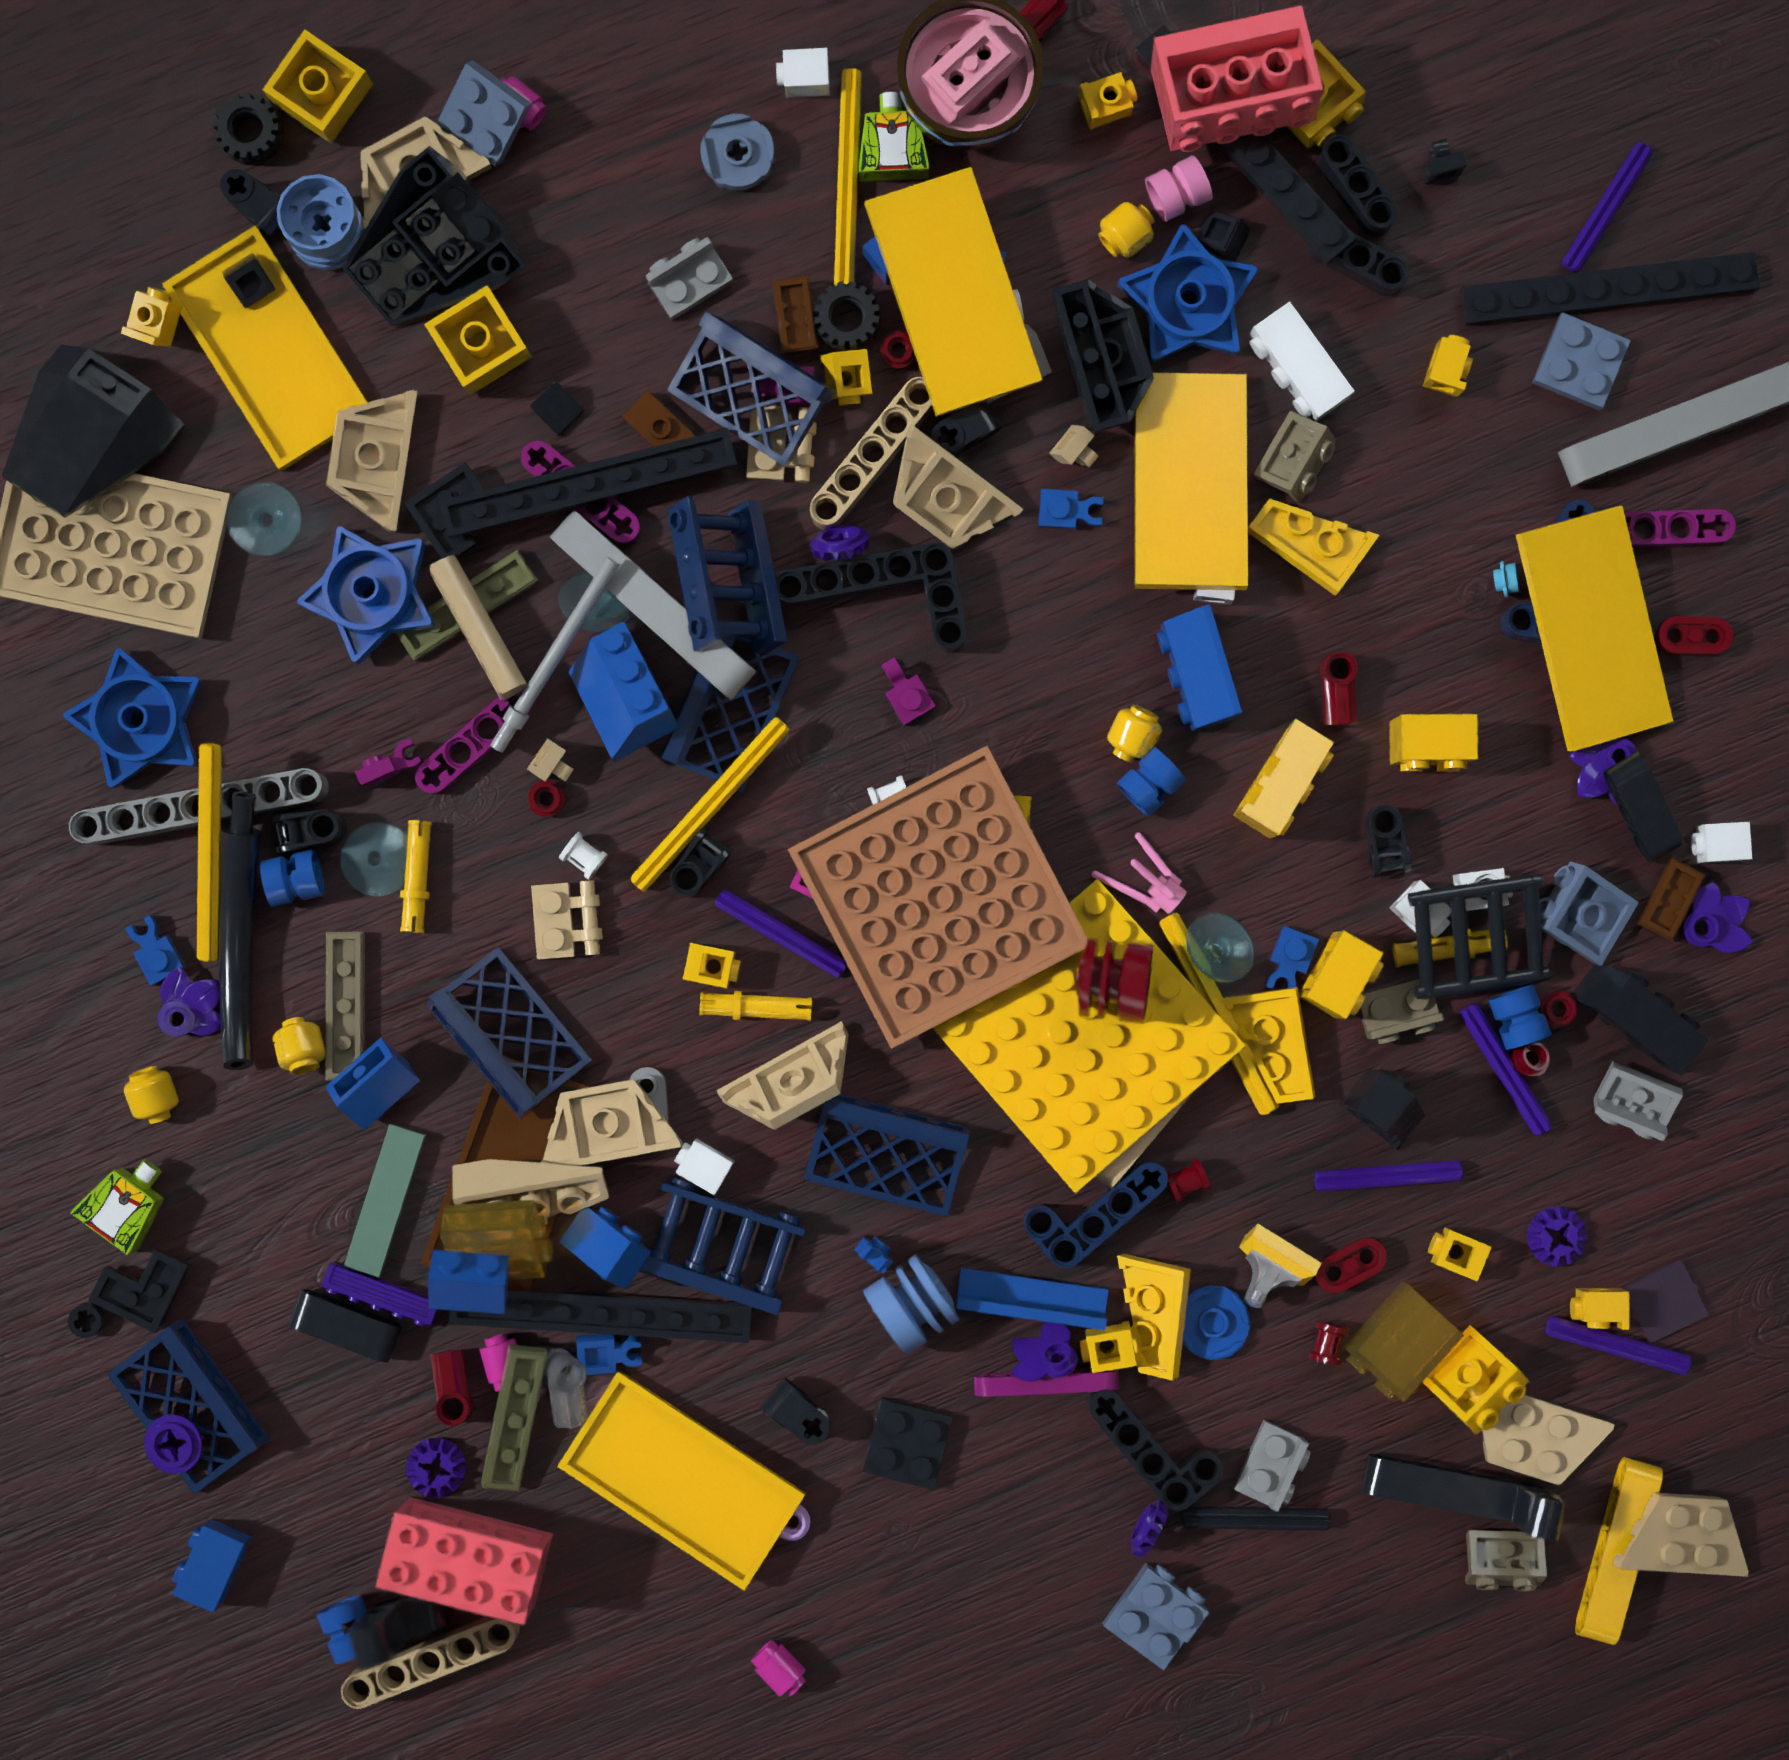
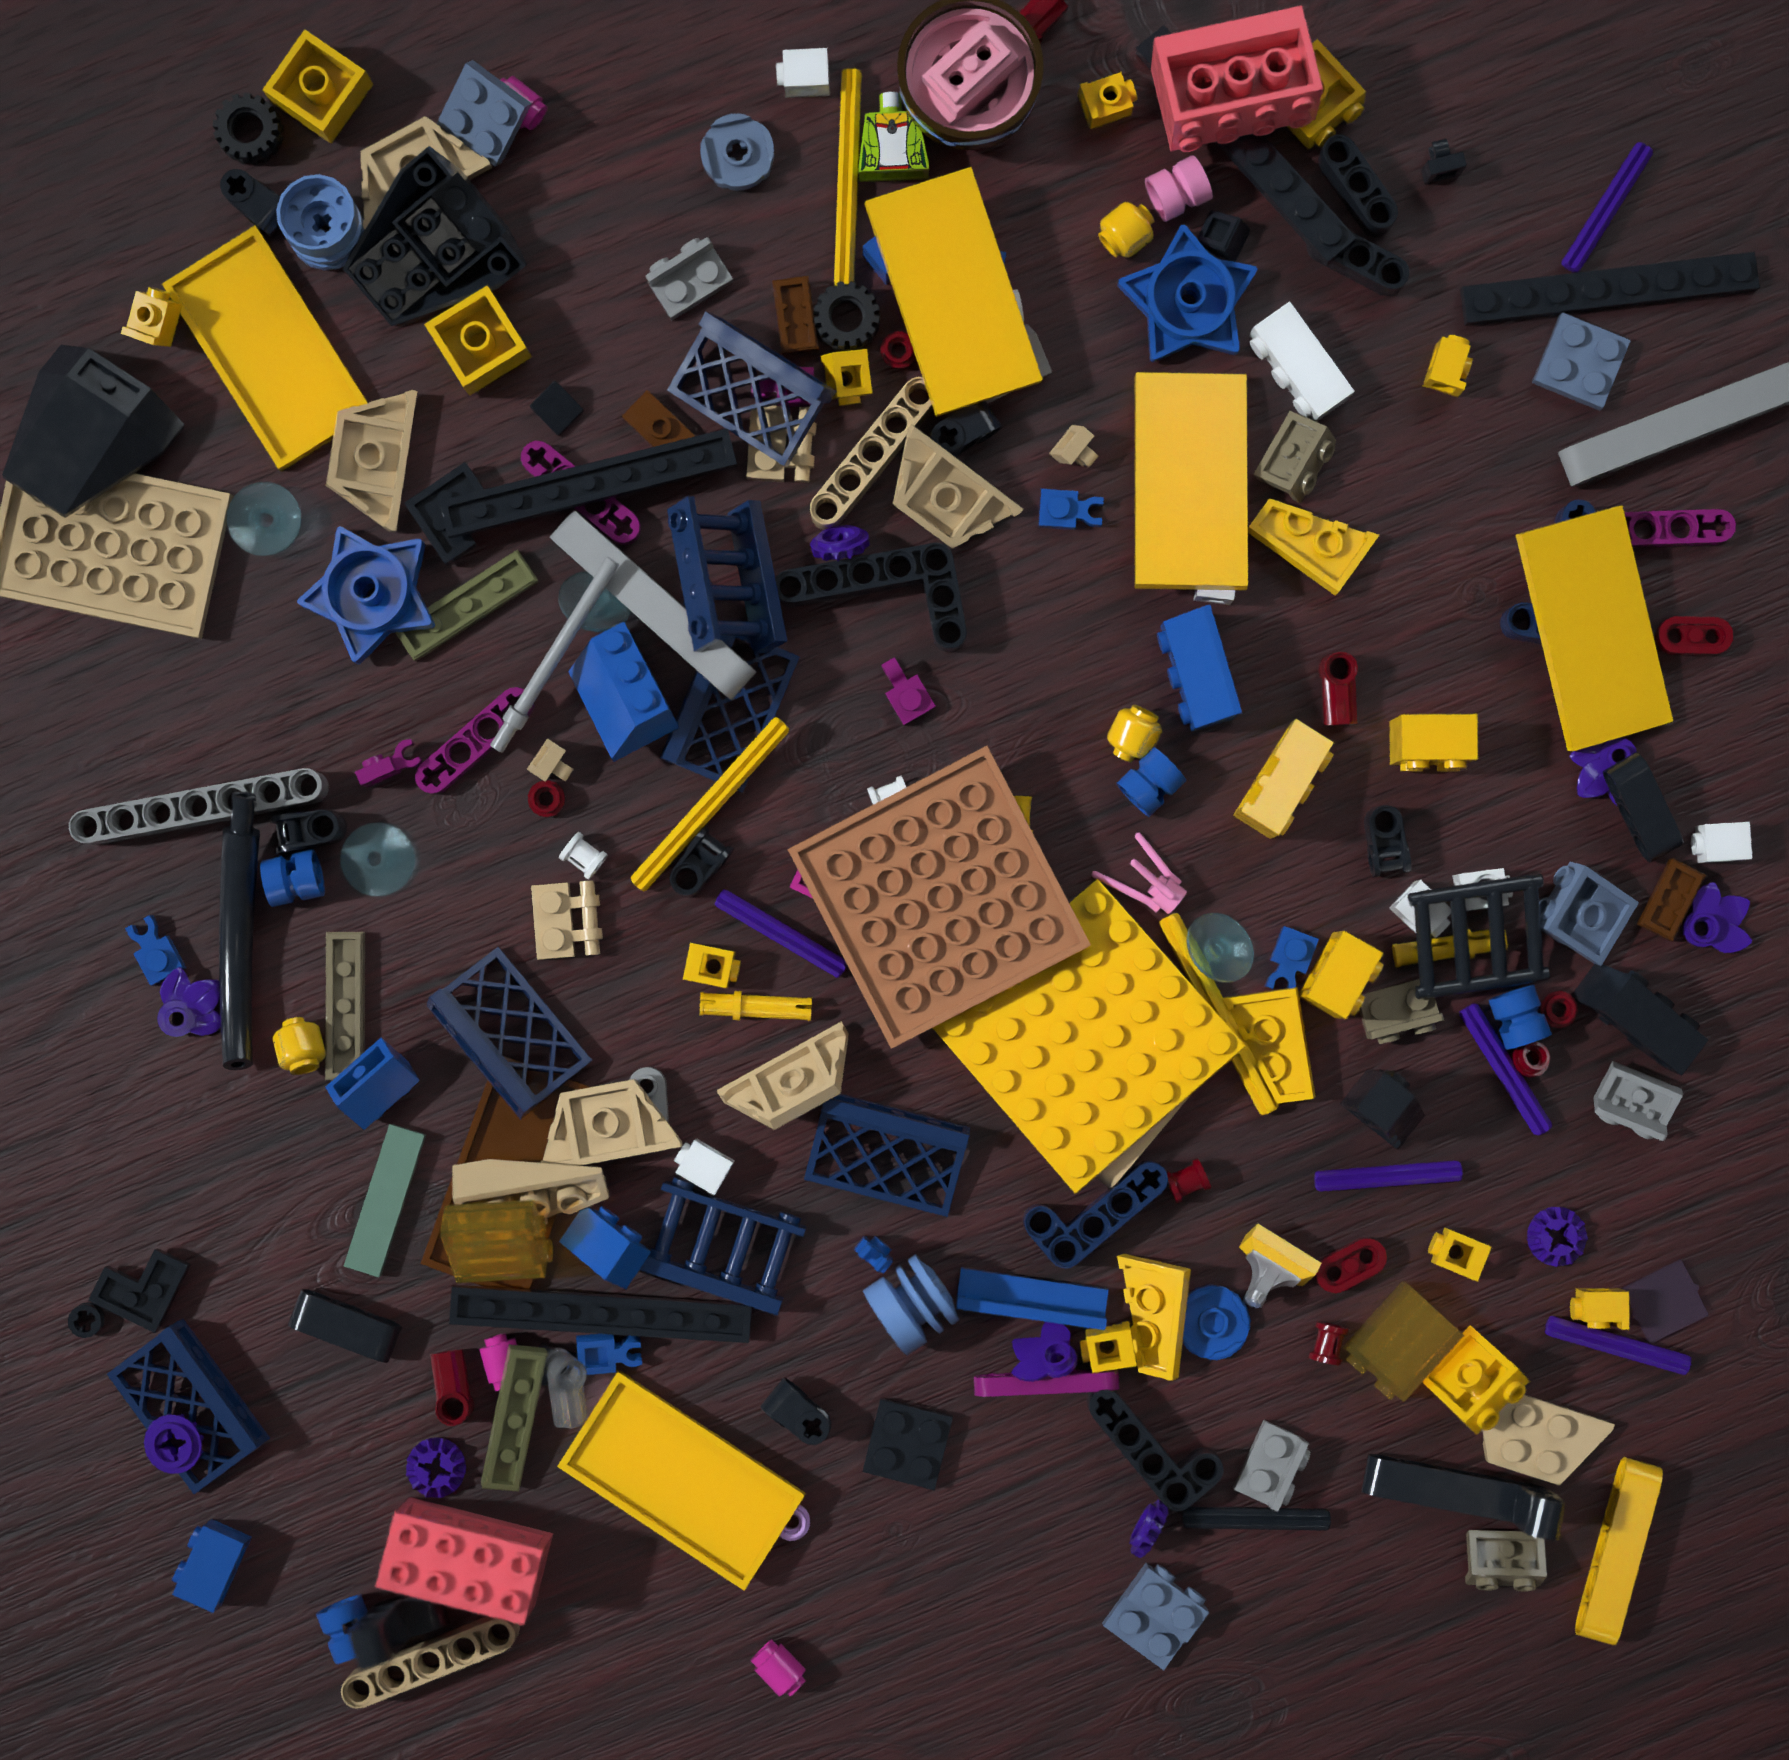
blue plate [63,648,202,788] -> none
torso [71,1160,164,1255] -> none
yellow head [124,1066,179,1124] -> none
yellow axle [197,743,222,962] -> none
black slope [222,253,276,309] -> none
dark purple piece [321,1262,439,1327] -> none
yellow pin [400,820,432,933] -> none
blue brick [428,1250,509,1314] -> none
tan brick [429,555,527,701] -> none
black wedge [1052,279,1154,433] -> none
dark red wheel [1076,938,1153,1024] -> none
medium azure plate [1493,561,1519,597] -> none
tan wing [1613,1492,1748,1577] -> none

